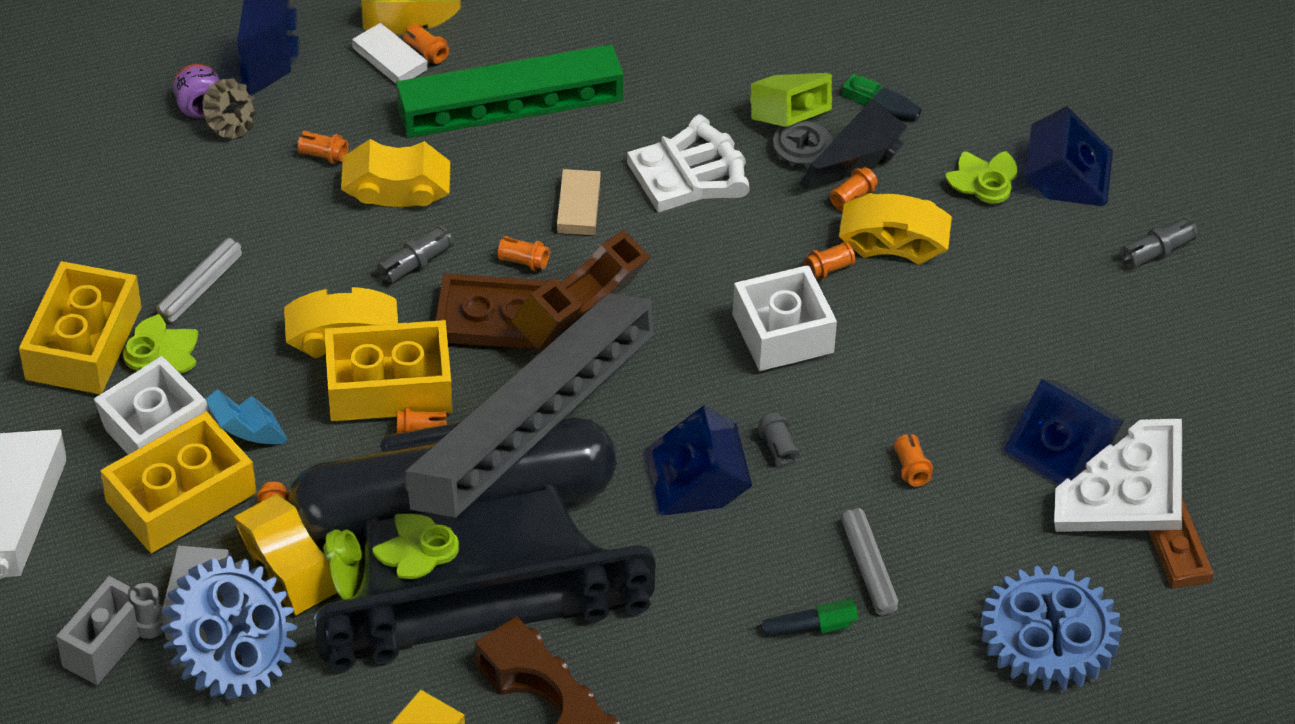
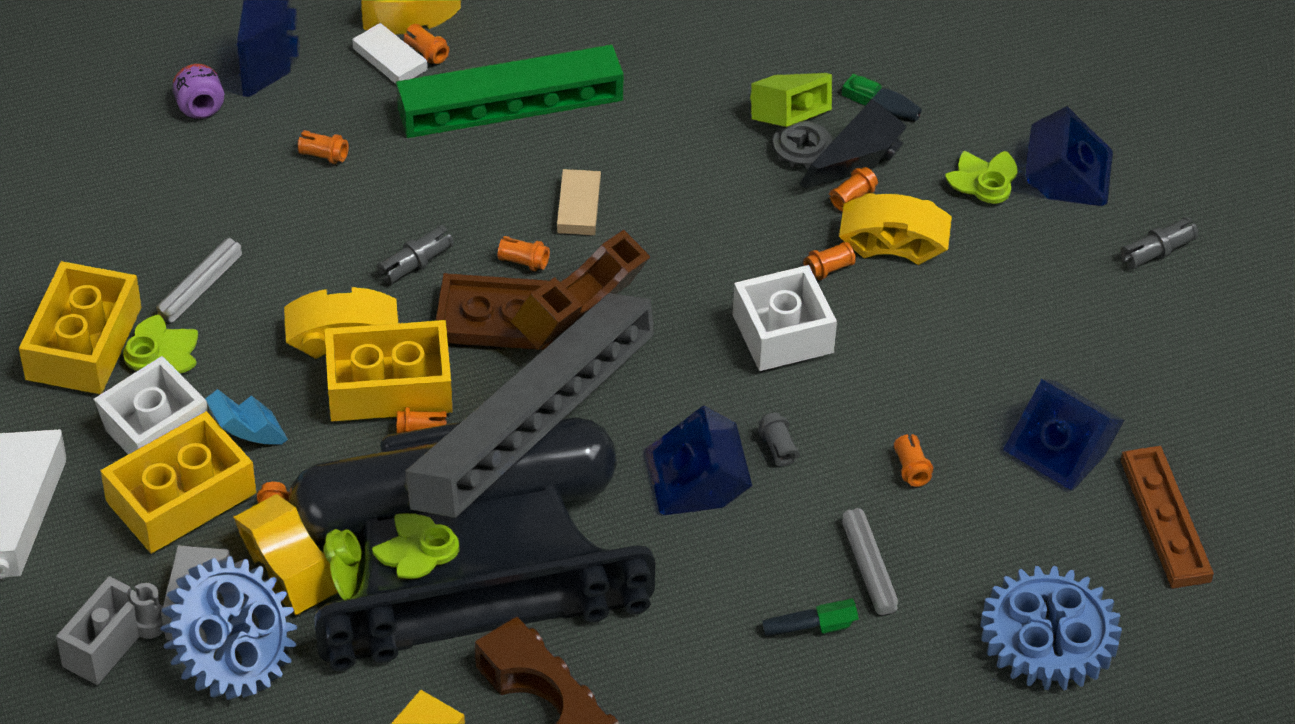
dark tan gear [203,78,258,139] -> none
yellow brick [341,139,450,207] -> none
white plate [627,115,750,213] -> none
white plate [1054,419,1182,532] -> none

